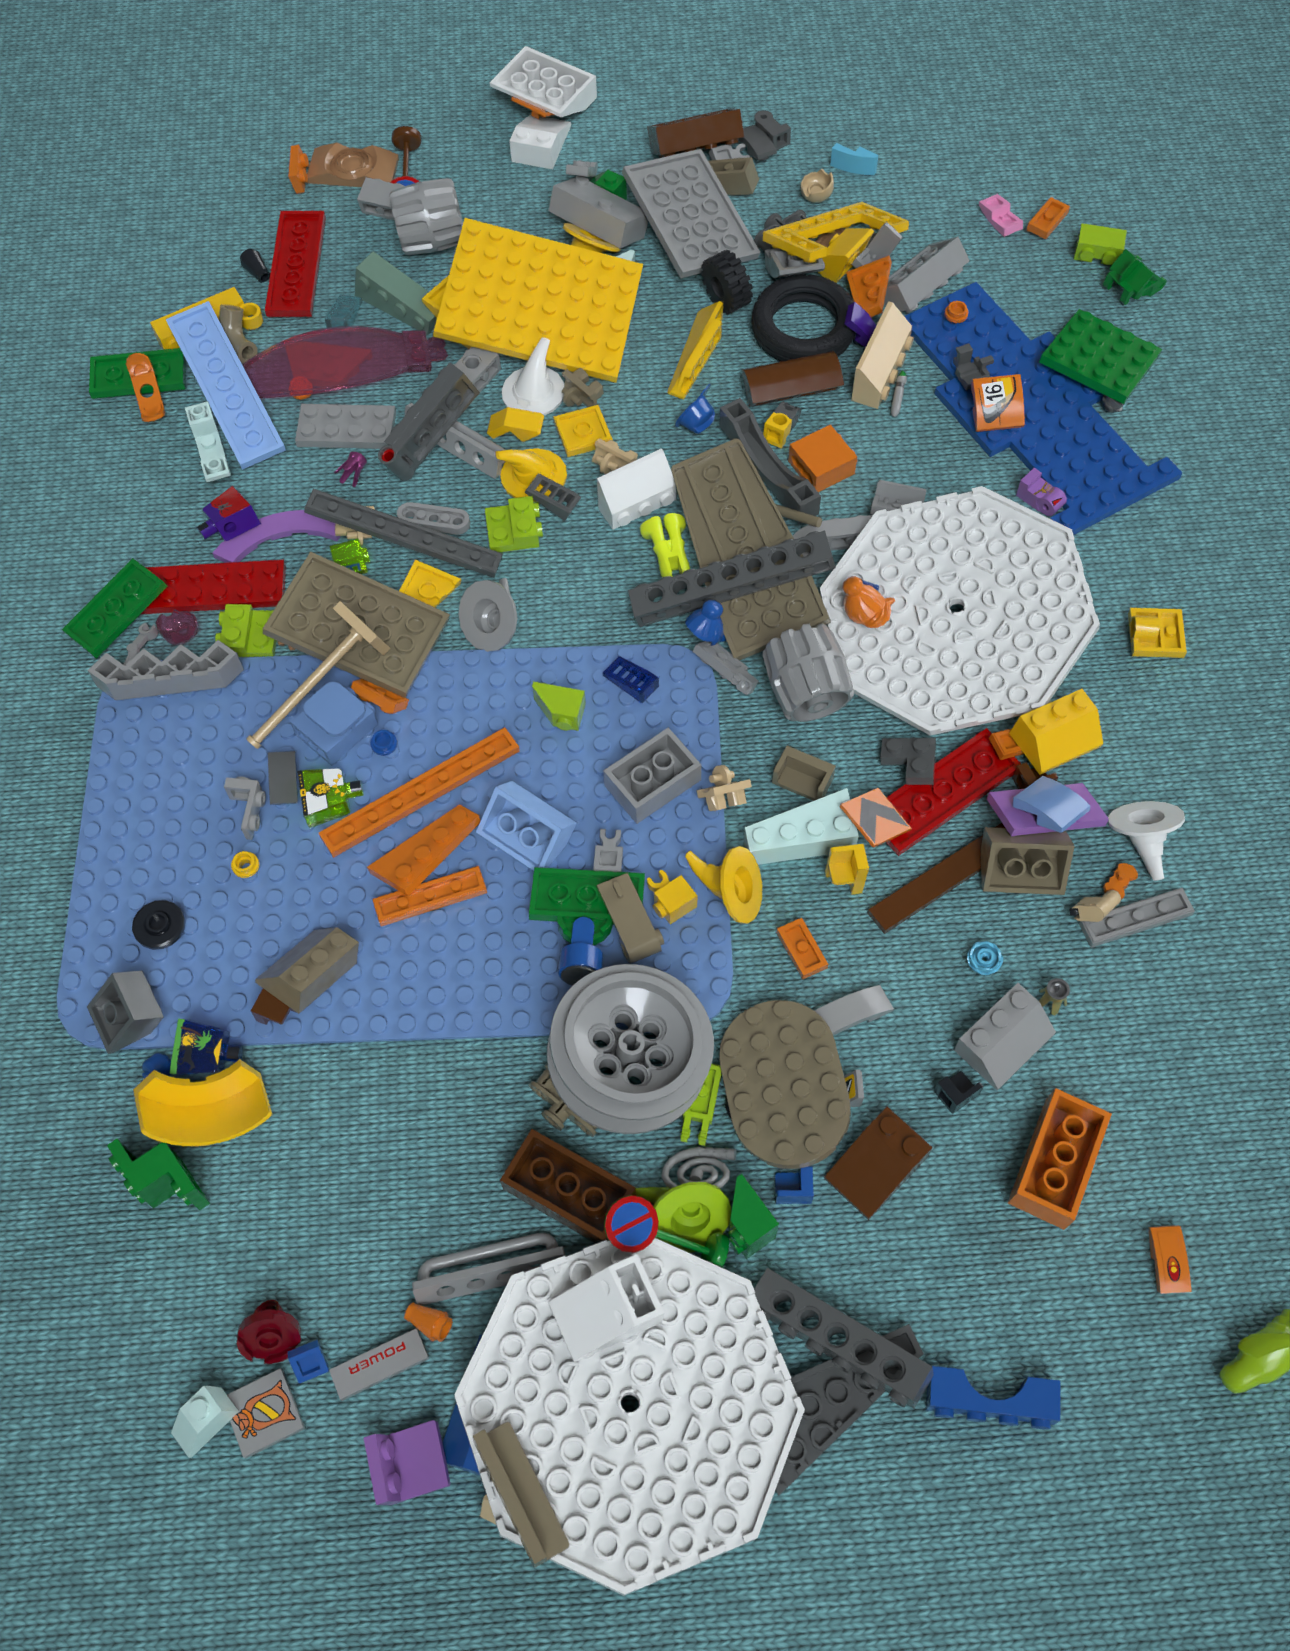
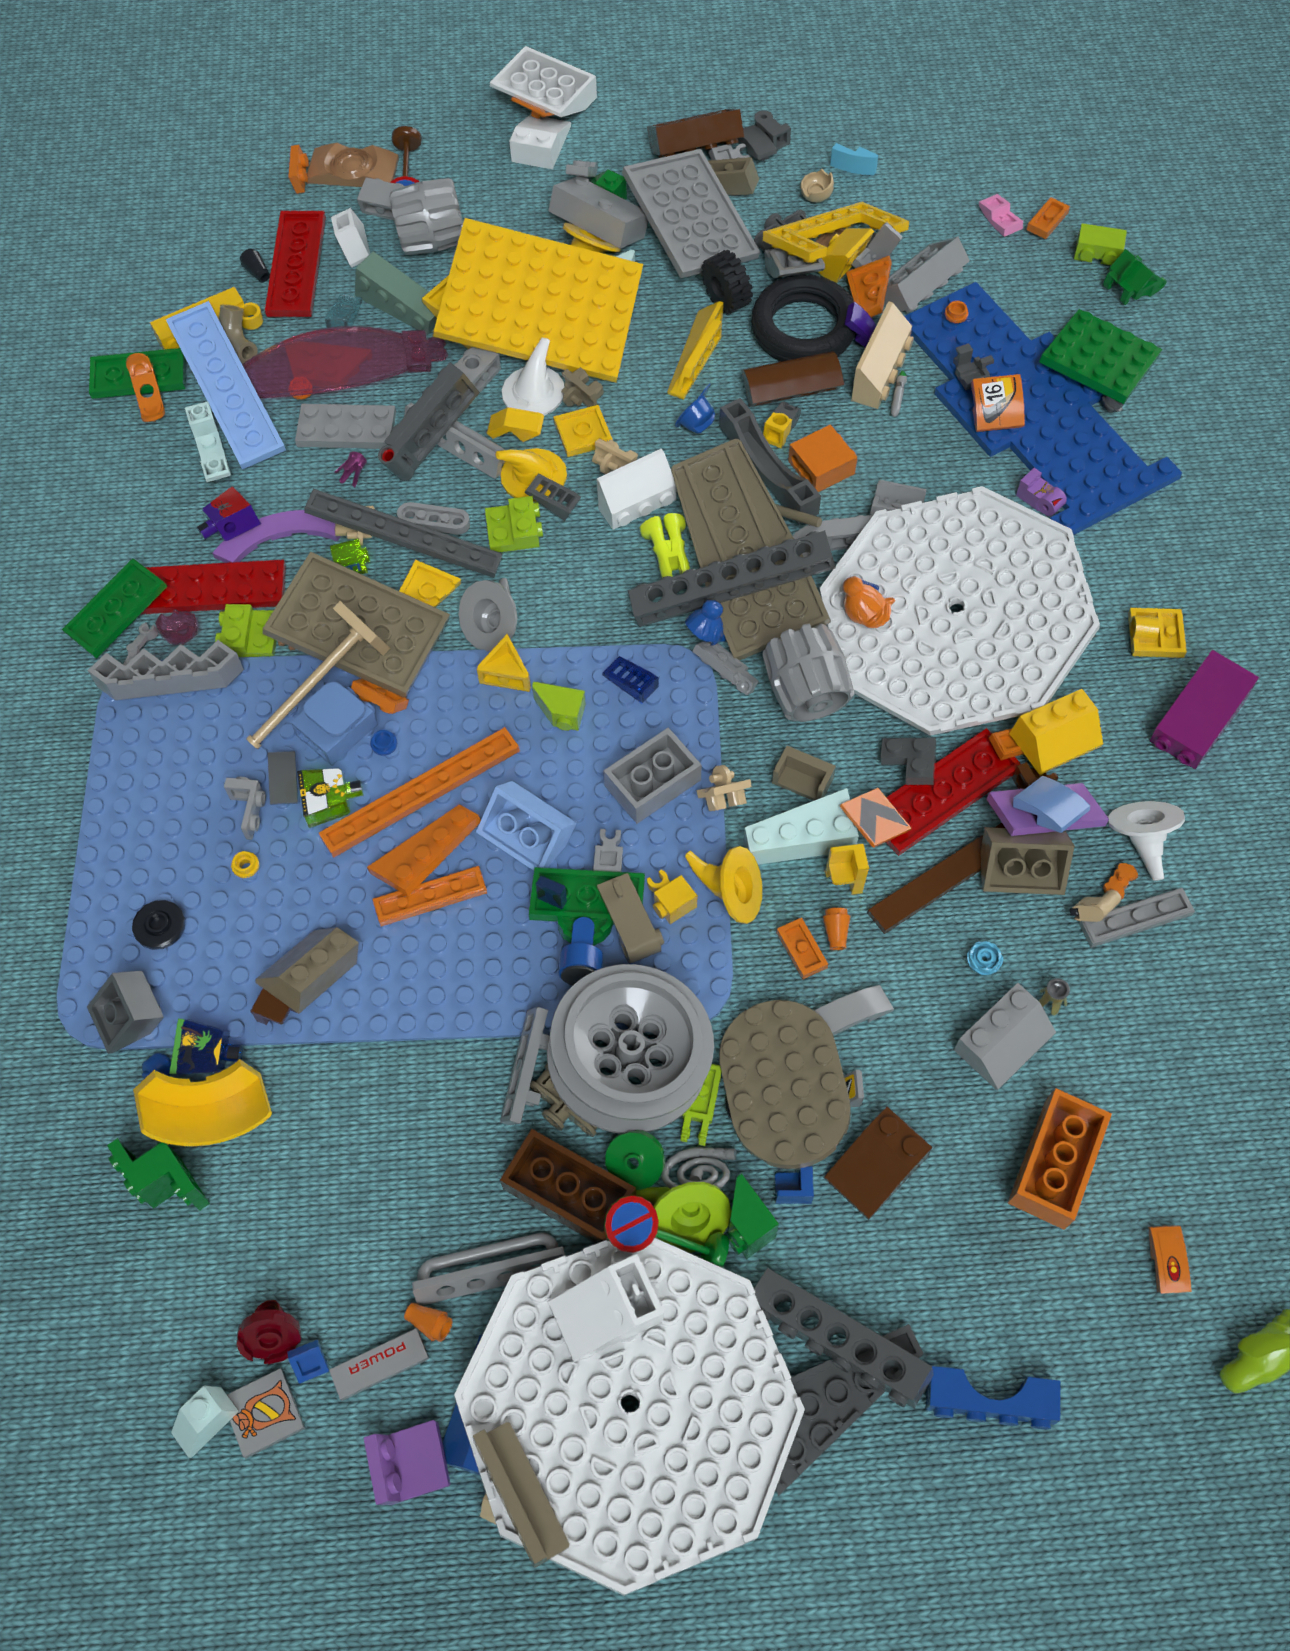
black panel [934,1071,984,1115] -> none
none -> white slope [331,208,370,267]
none -> yellow slope [477,634,531,692]
none -> light grey hinge [500,1007,549,1126]
none -> dark blue tile [536,876,567,909]
none -> green plate [605,1130,665,1190]
none -> orange cone [823,908,851,950]
none -> magenta slope [1150,650,1259,770]

